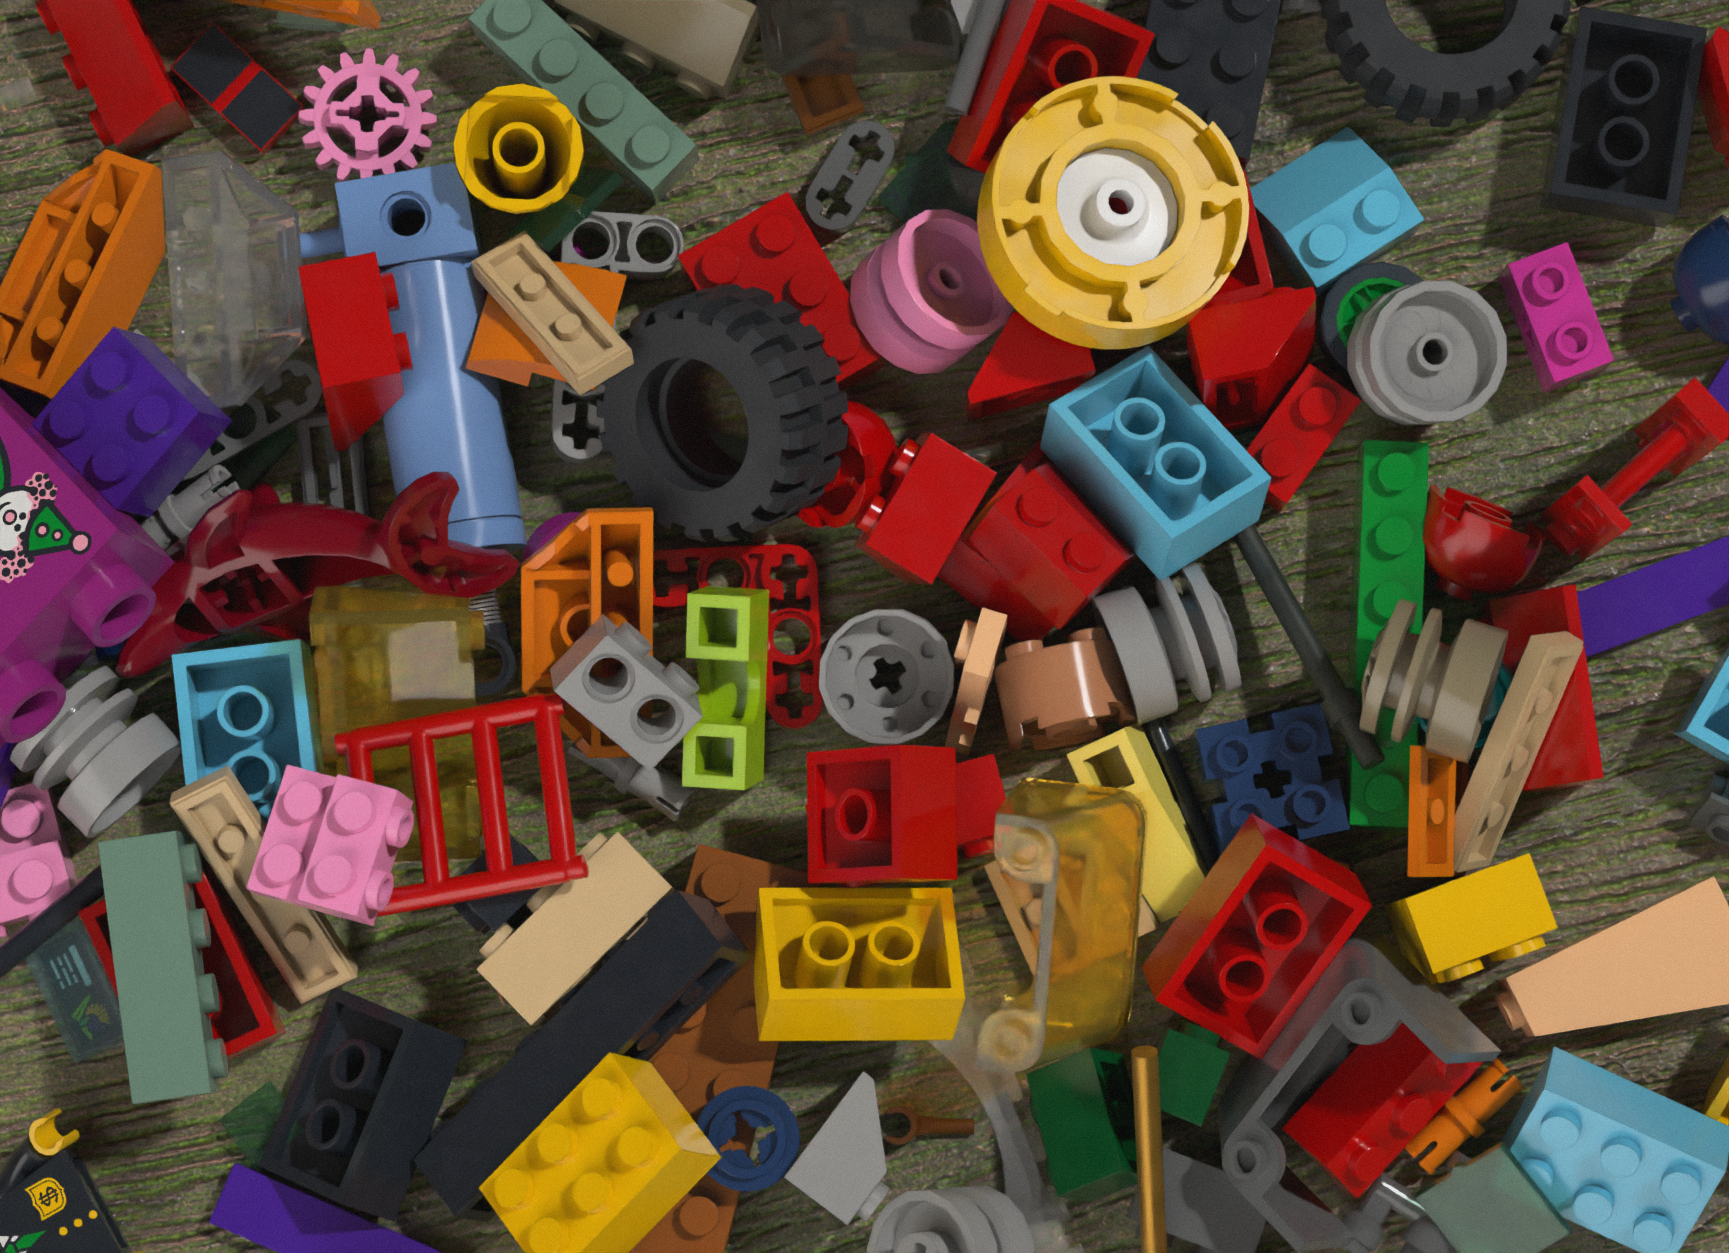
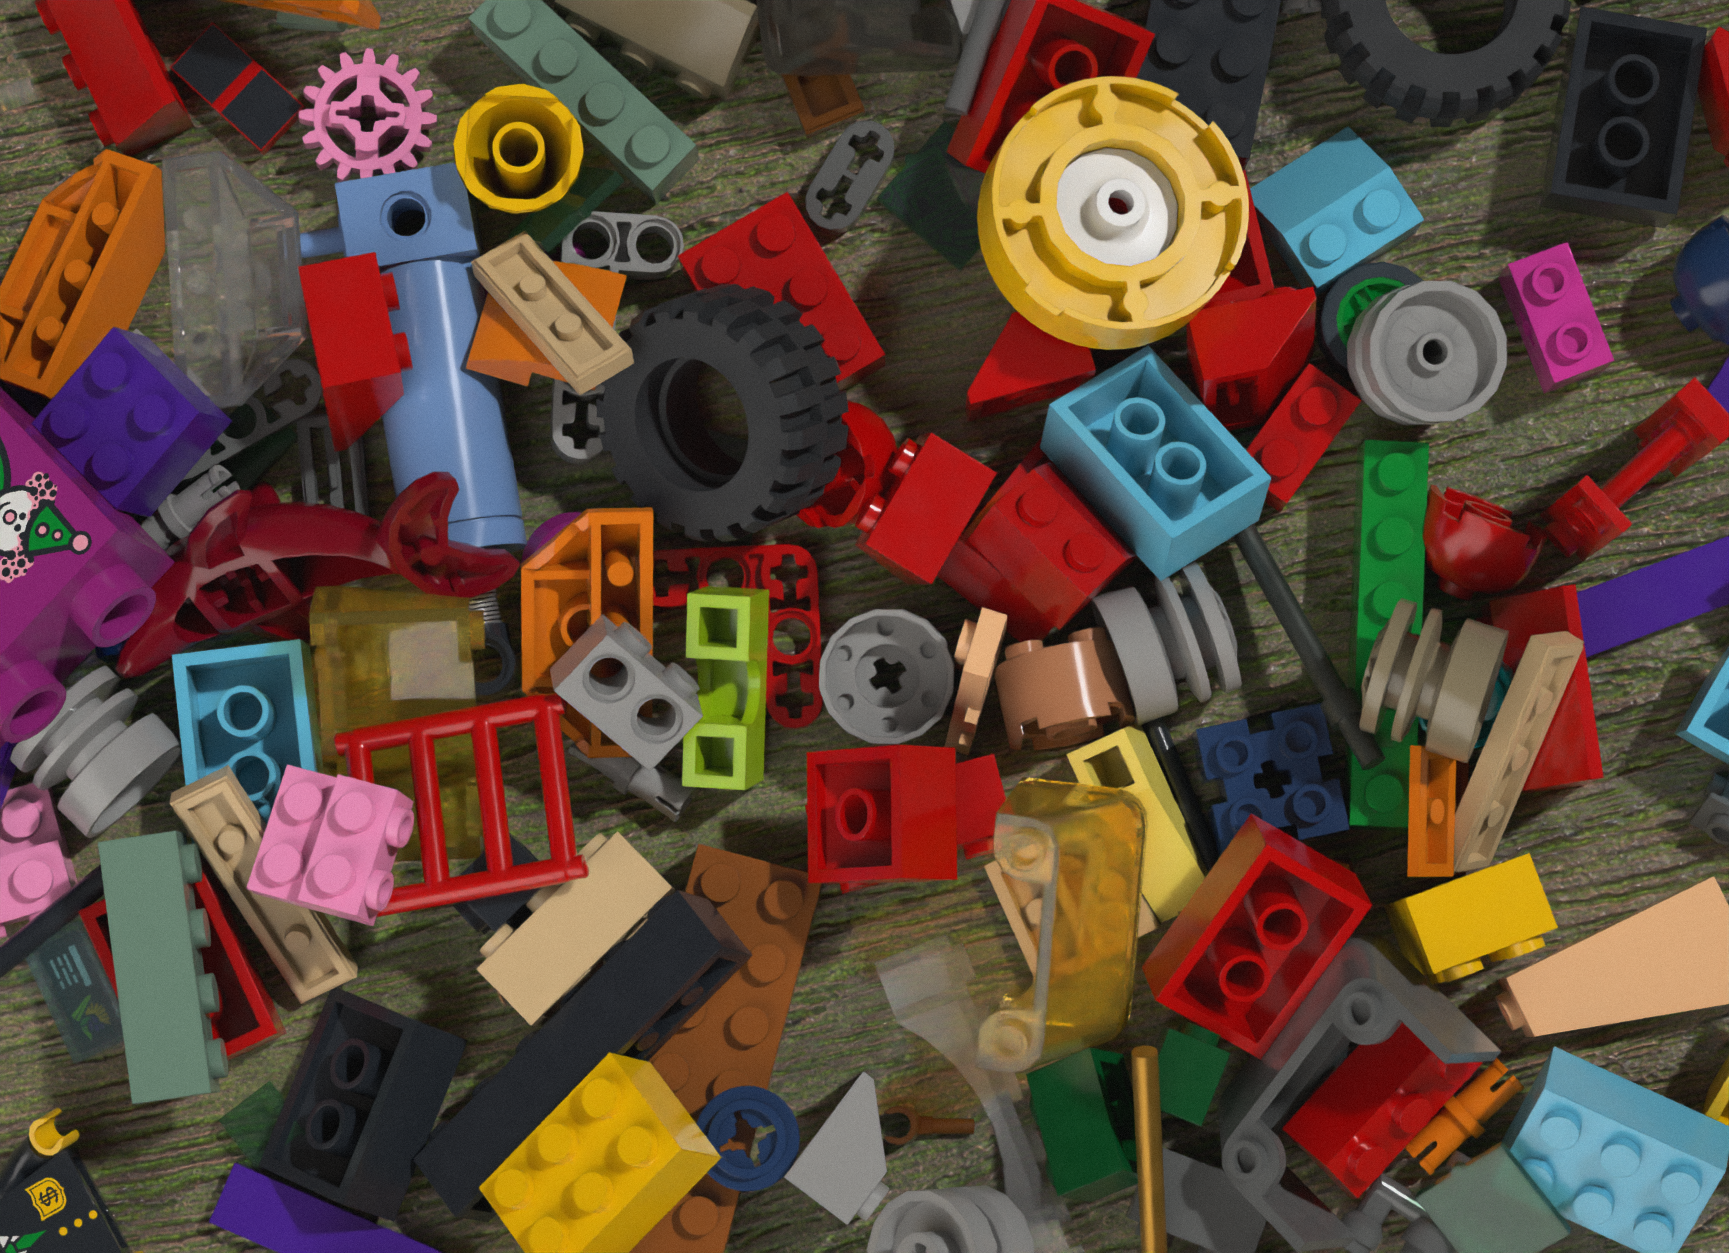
yellow slope [754,888,965,1041] -> none
bright pink wheel [850,209,1014,374] -> none

